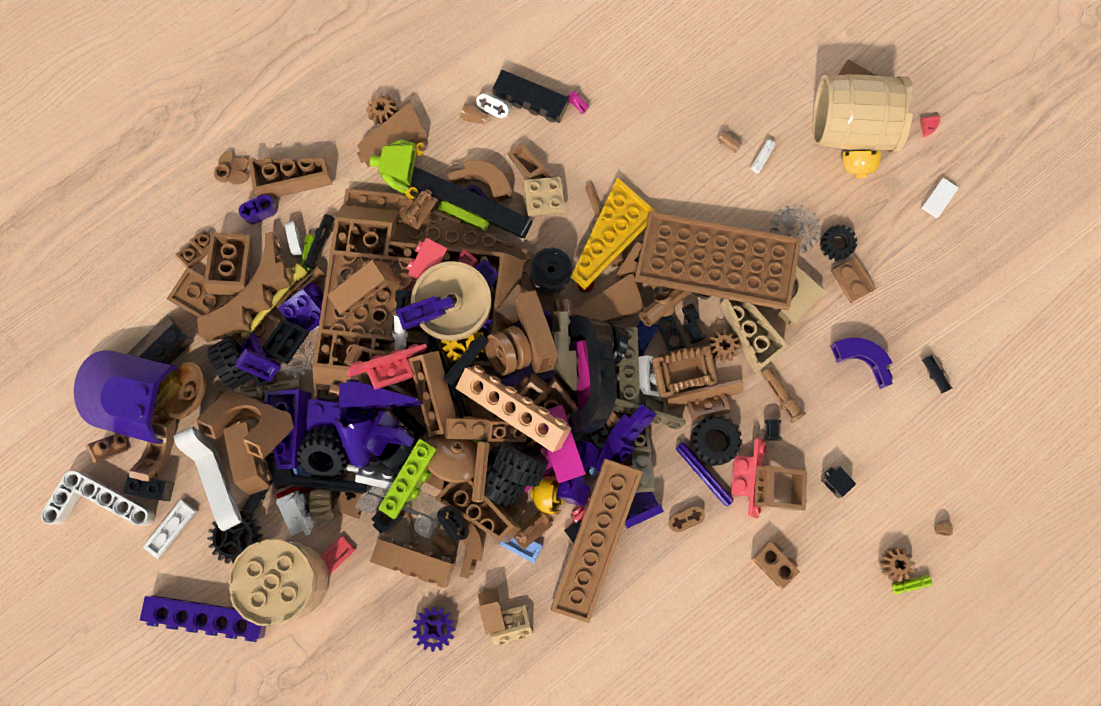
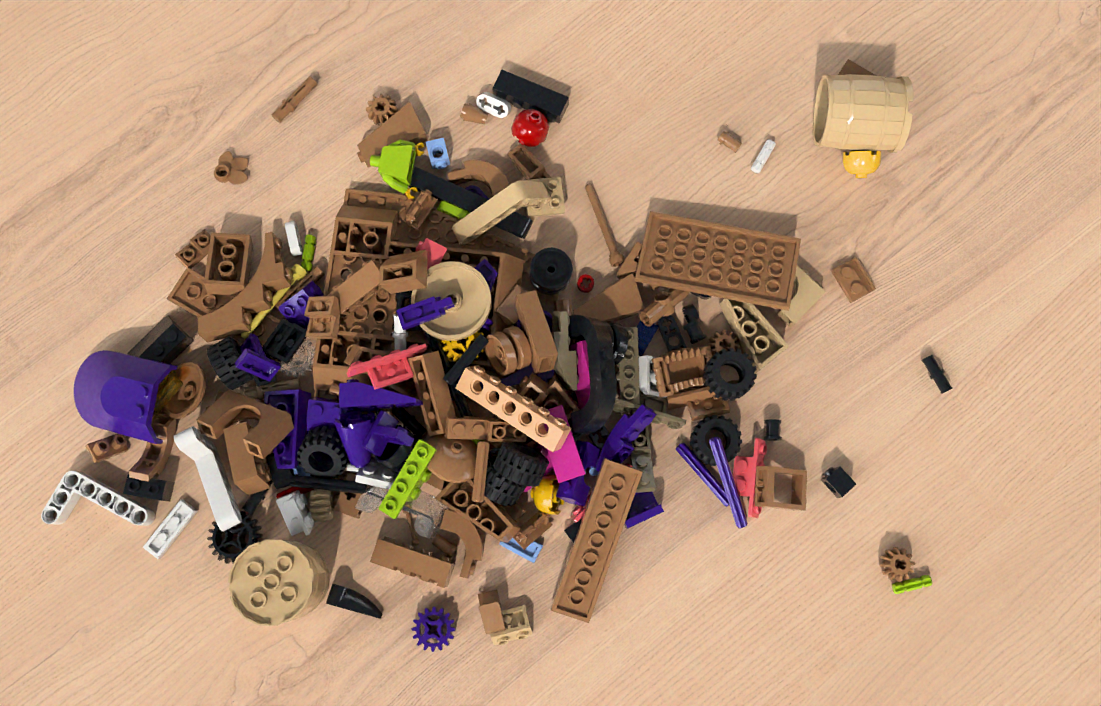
dark purple brick [139,595,266,642] -> none
dark purple beam [239,195,278,224] -> none
medium nougat wedge [248,158,333,198] -> none
black pin [303,214,335,269] -> none
coral tile [321,535,356,575] -> none
black brick [371,510,404,533] -> none
black beam [437,506,469,541] -> none
coral tile [459,248,479,268] -> none
dark pink pin [567,90,590,115] -> none
yellow wing [571,177,656,289] -> none
medium nougat tile [604,410,622,430] -> none
medium nougat beam [668,506,705,532] -> none
medium nougat brick [751,542,800,589] -> none
medium nougat pin [761,367,806,424] -> none
clear gear [770,204,821,253] -> none
black tyre [820,225,858,261] -> none
dark purple arch [830,338,893,389] -> none
coral tile [920,115,940,137] -> none
white tile [922,178,959,219] -> none
medium nougat hinge [936,520,953,536] -> none
none -> medium nougat pin [271,76,318,123]
none -> medium nougat slope [304,296,340,339]
none -> black piece [326,584,382,619]
none -> medium nougat slope [379,250,428,294]
none -> light blue brick [426,138,450,169]
none -> tan beam [452,180,551,245]
none -> red cylinder [511,109,549,147]
none -> black tyre [703,348,757,401]
none -> dark purple axle [709,437,748,528]

